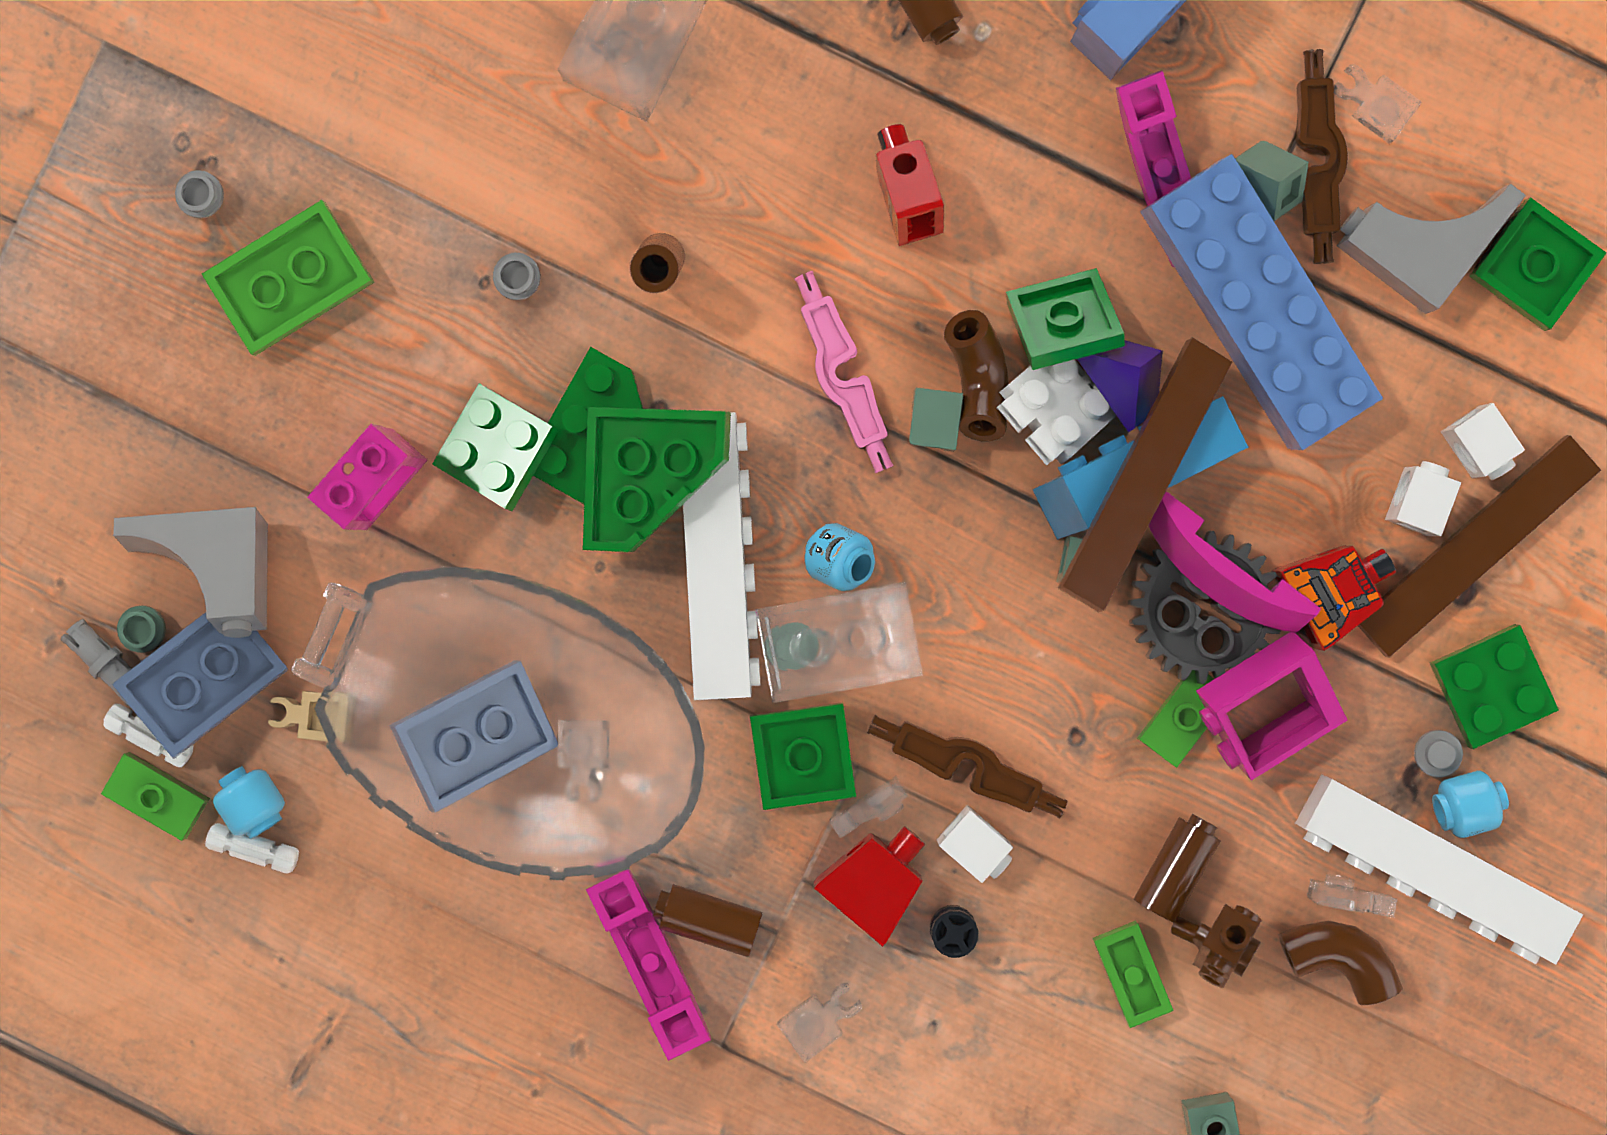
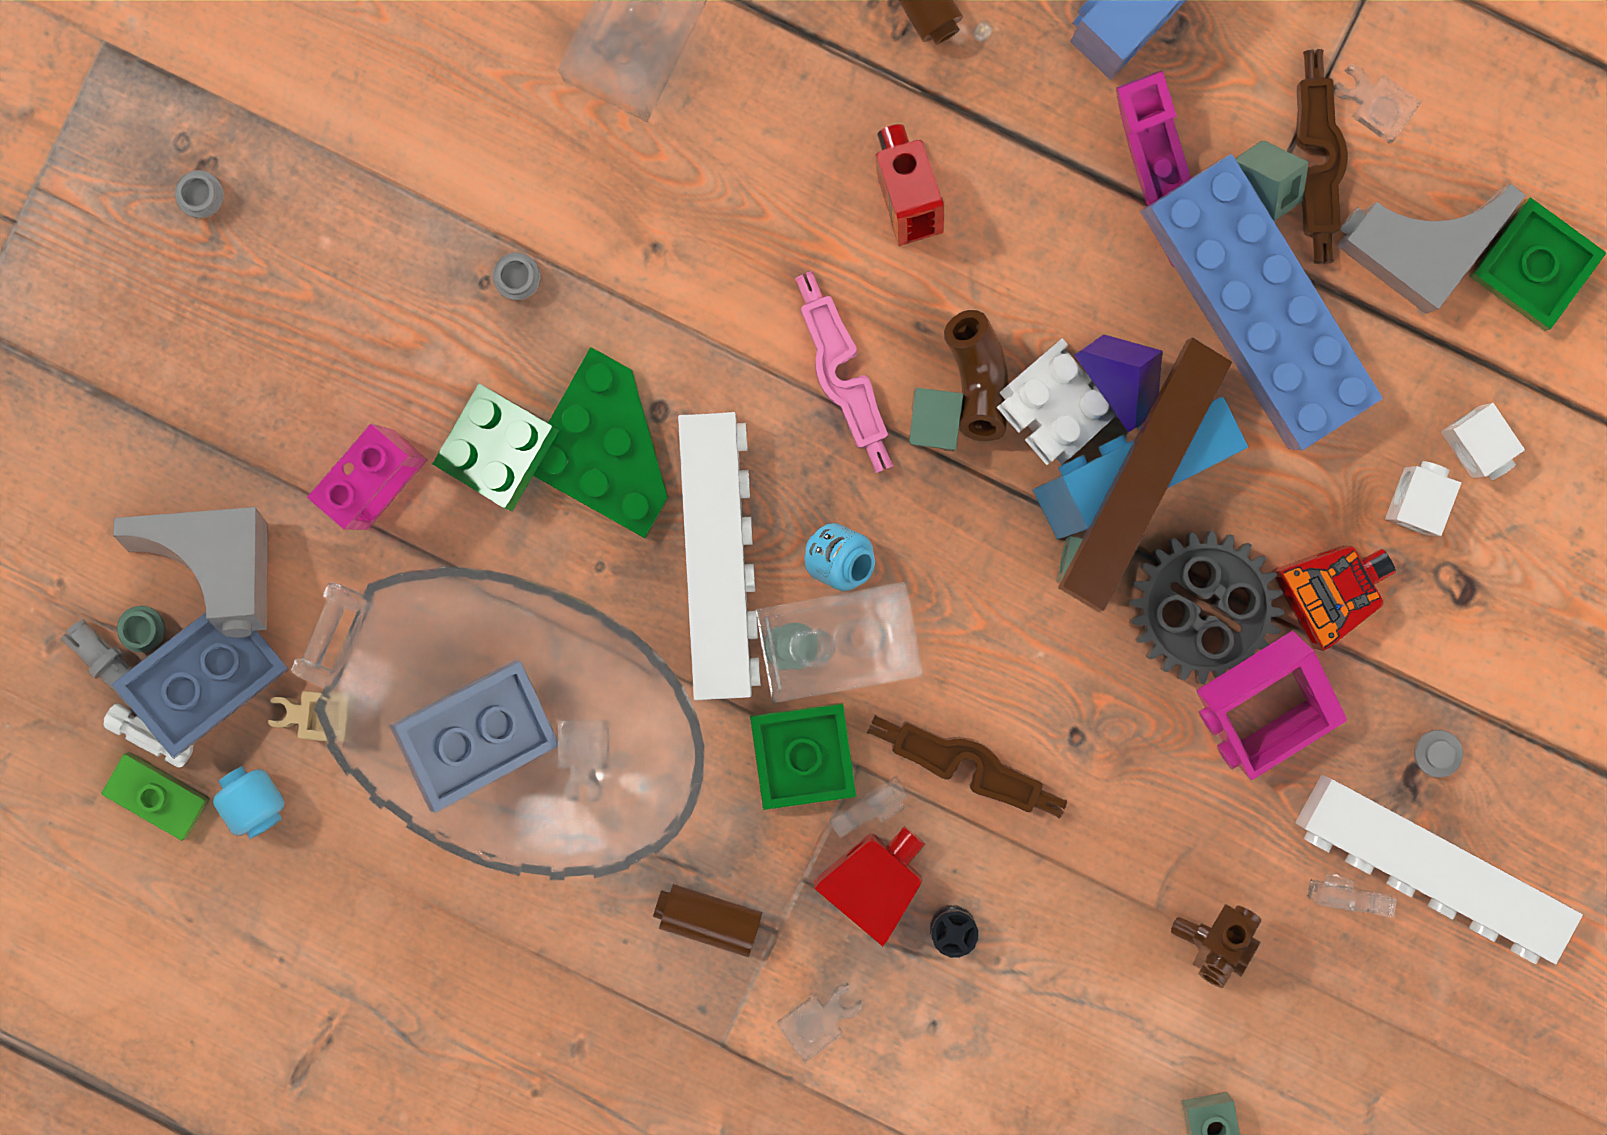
bright green plate [202,200,375,356] -> none
white axle [205,823,299,874] -> none
green plate [583,407,731,552] -> none
dark pink slope [586,868,711,1061] -> none
reddish brown brick [630,233,685,293] -> none
white brick [937,805,1013,883] -> none
green plate [1006,268,1125,370] -> none
bright green plate [1092,921,1174,1028] -> none
reddish brown brick [1134,814,1221,923] -> none
bright green plate [1137,670,1214,768] -> none
dark pink slope [1148,491,1321,633] -> none
reddish brown cylinder [1279,921,1403,1005] -> none
reddish brown tile [1358,435,1601,658] -> none
green plate [1430,624,1559,749] -> none
medium azure head [1432,771,1509,838] -> none

